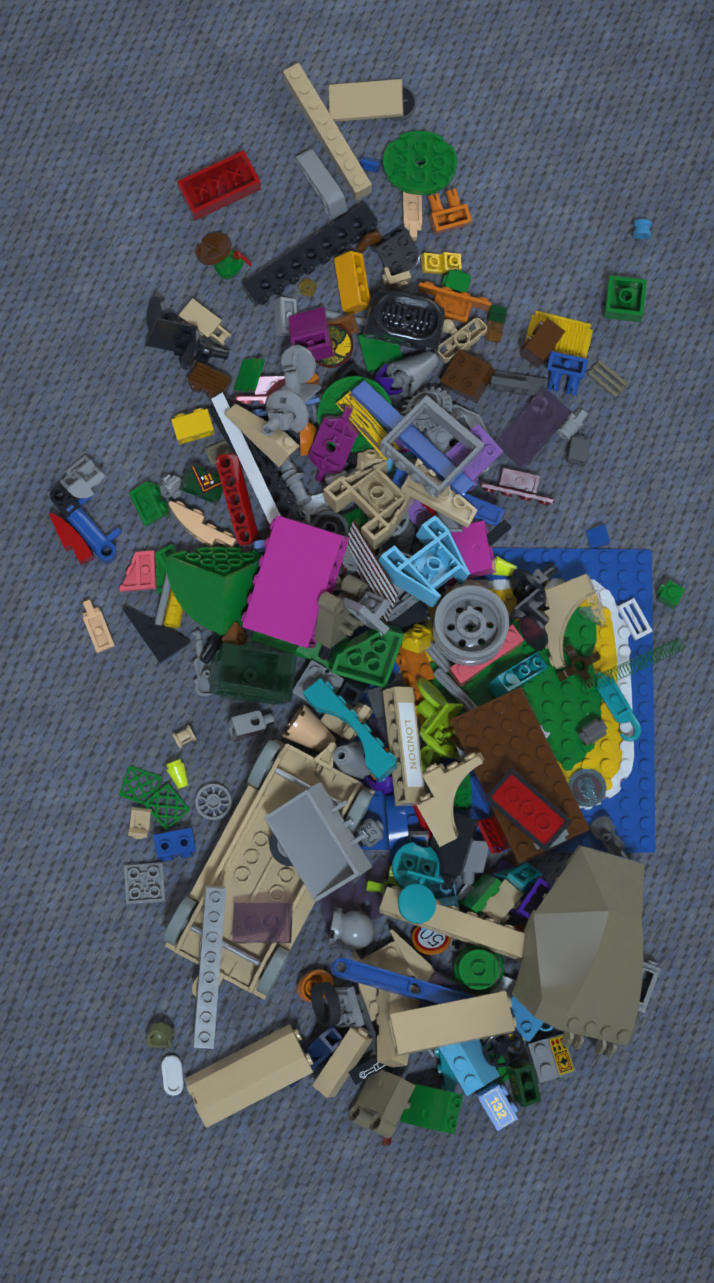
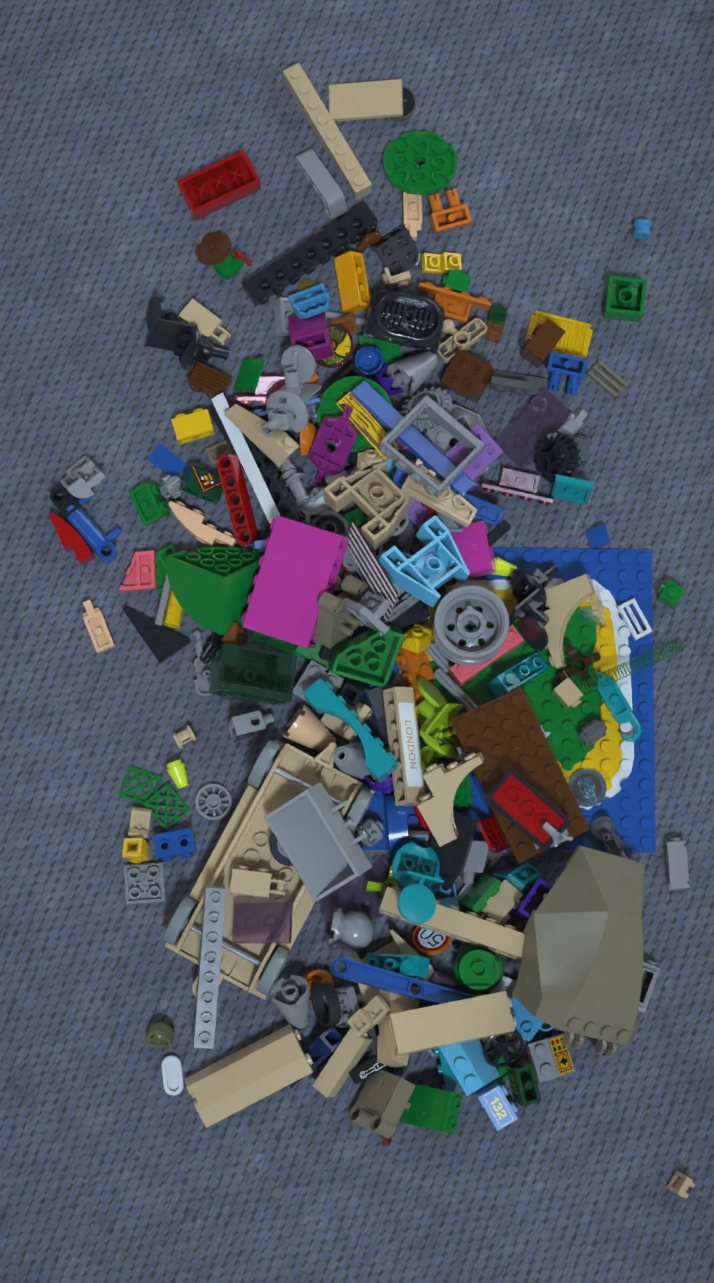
blue slope [360,156,381,173] -> none
none -> yellow brick [122,838,150,863]
none -> blue sticker [147,443,187,477]
none -> tan brick [229,866,287,899]
none -> light grey cone [270,975,310,1029]
none -> dark azure slope [288,283,331,319]
none -> light grey piece [310,483,331,502]
none -> tan slope [347,995,392,1037]
none -> blue hair [354,346,384,375]
none -> teal slope [366,953,430,978]
none -> black gear [534,432,582,482]
none -> light grey bar [542,822,573,847]
none -> teal tile [550,474,594,505]
none -> tan brick [552,677,583,709]
none -> light grey window [664,838,690,891]
none -> tan tile [666,1170,695,1198]

